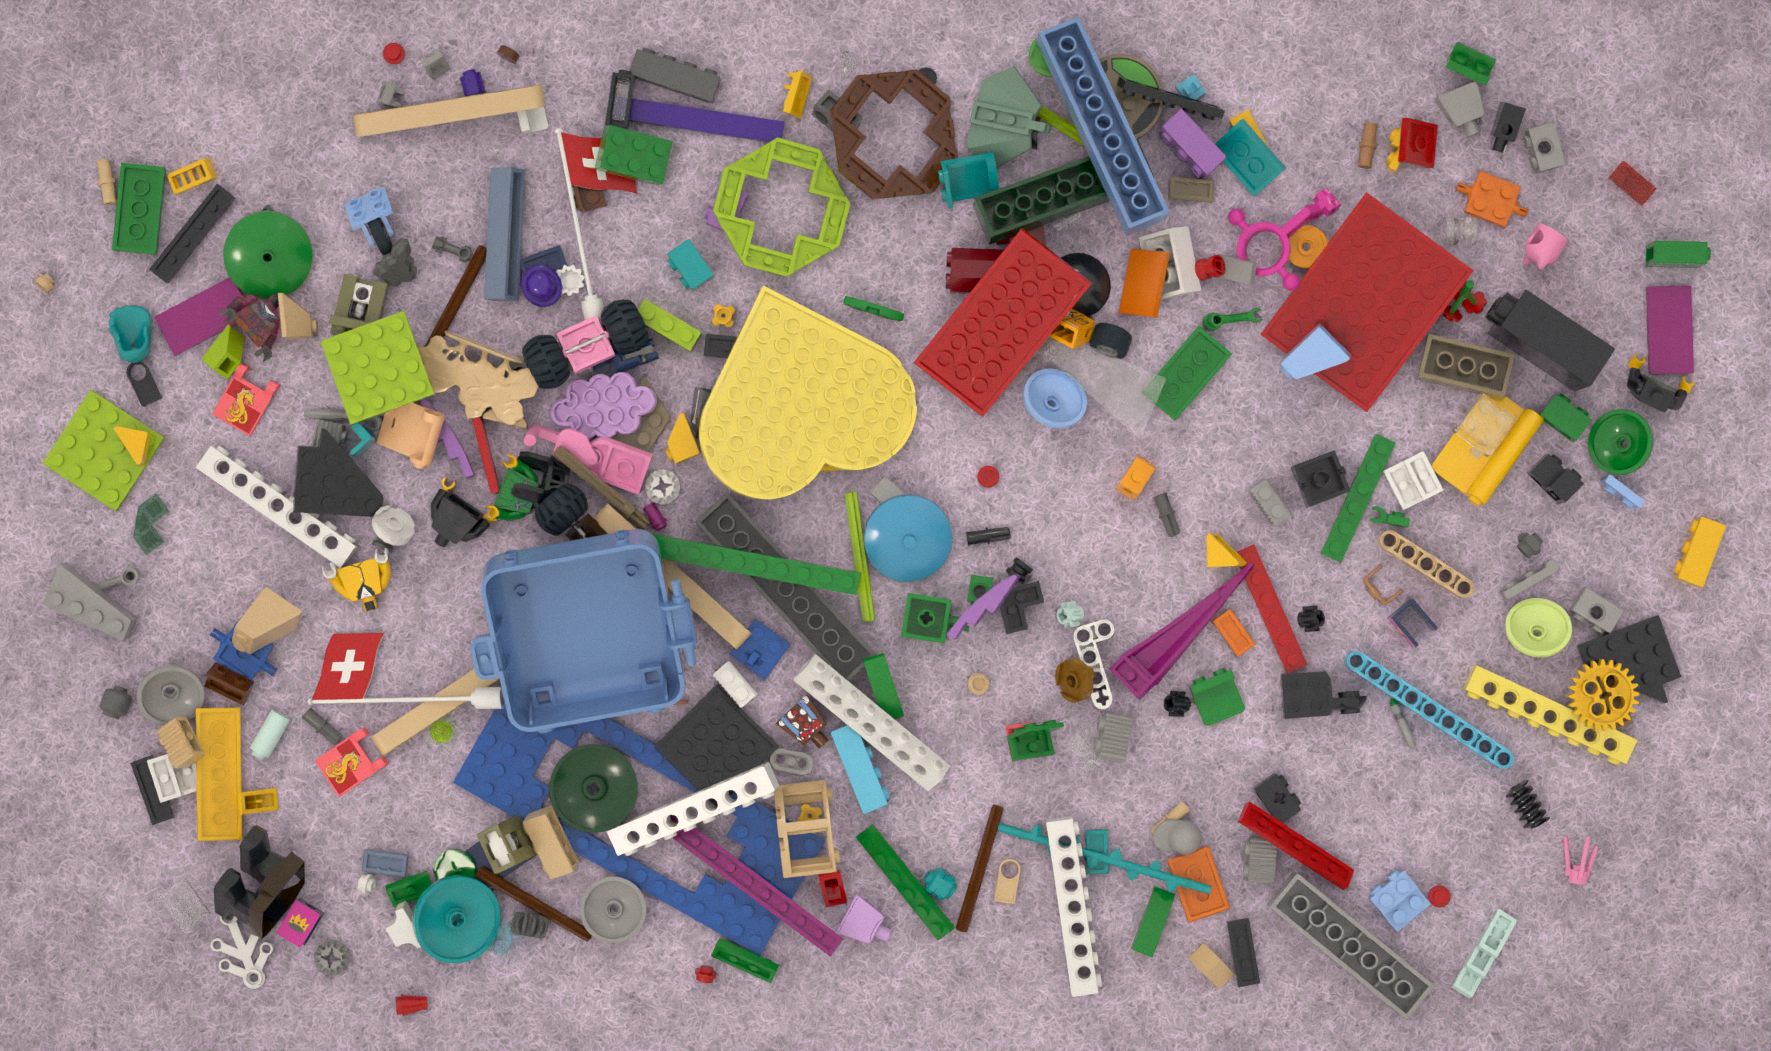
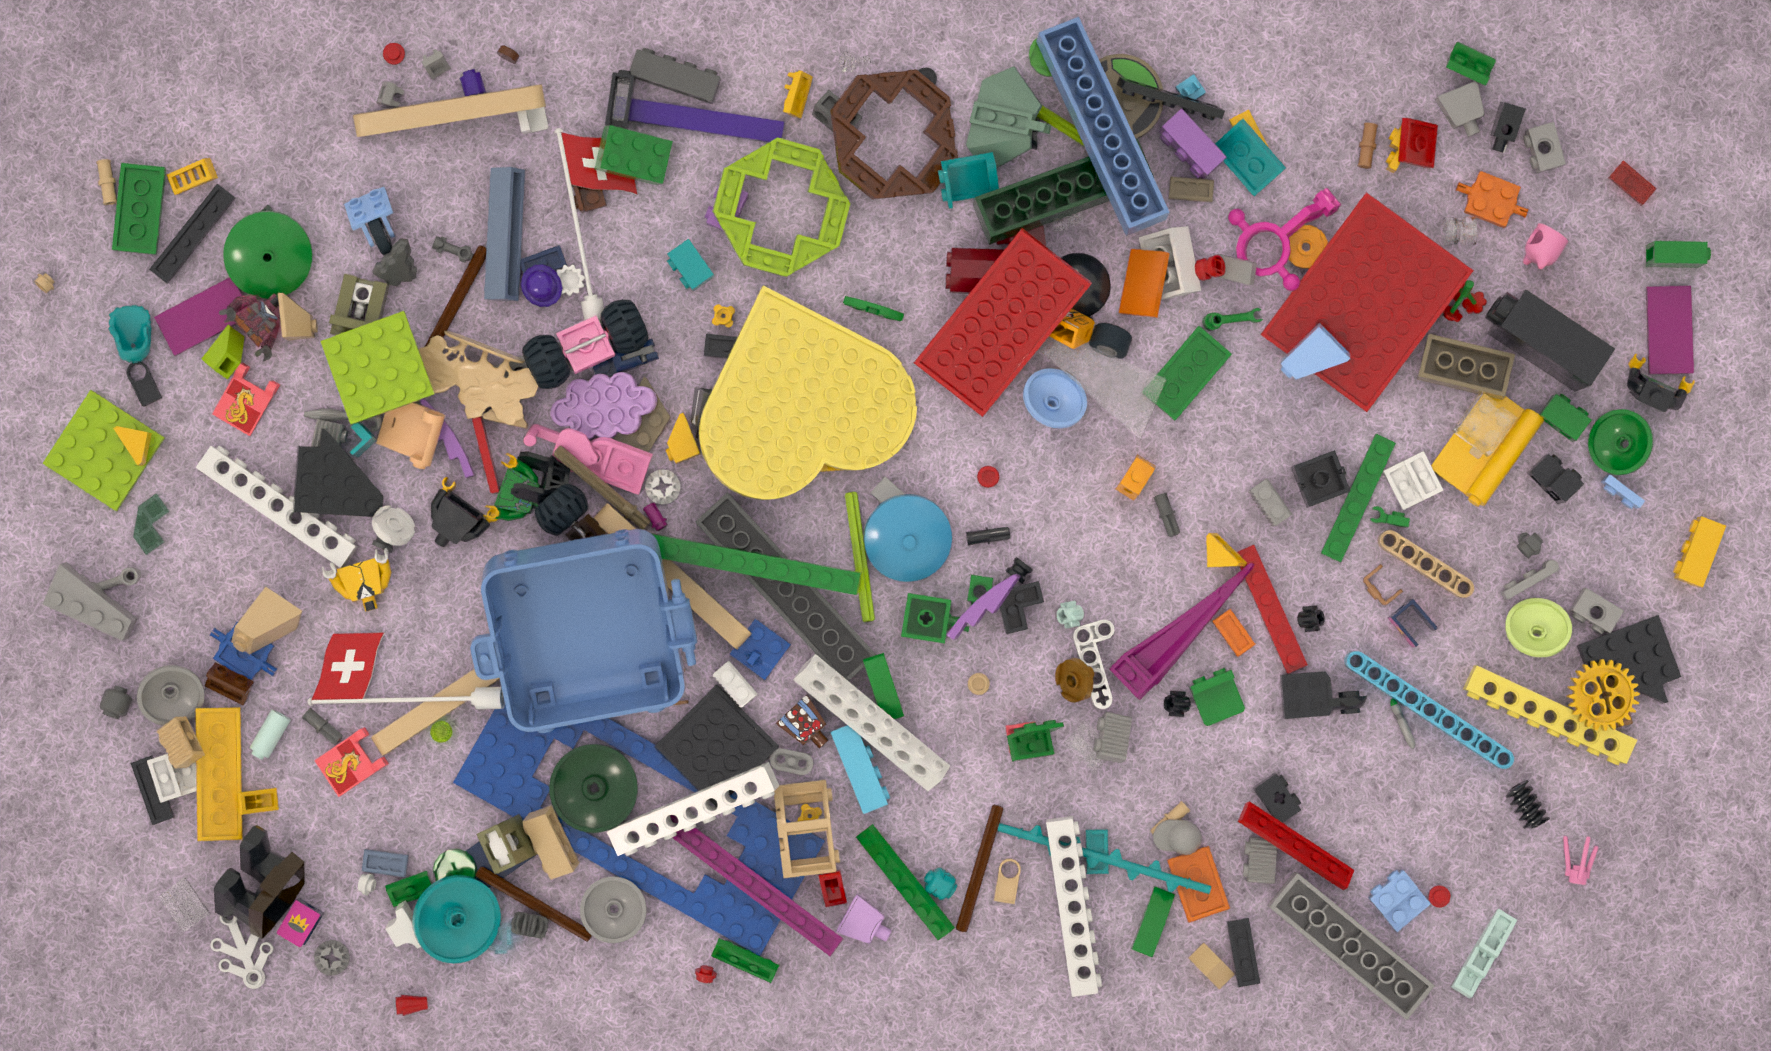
lime brick [638,299,702,353] -> none

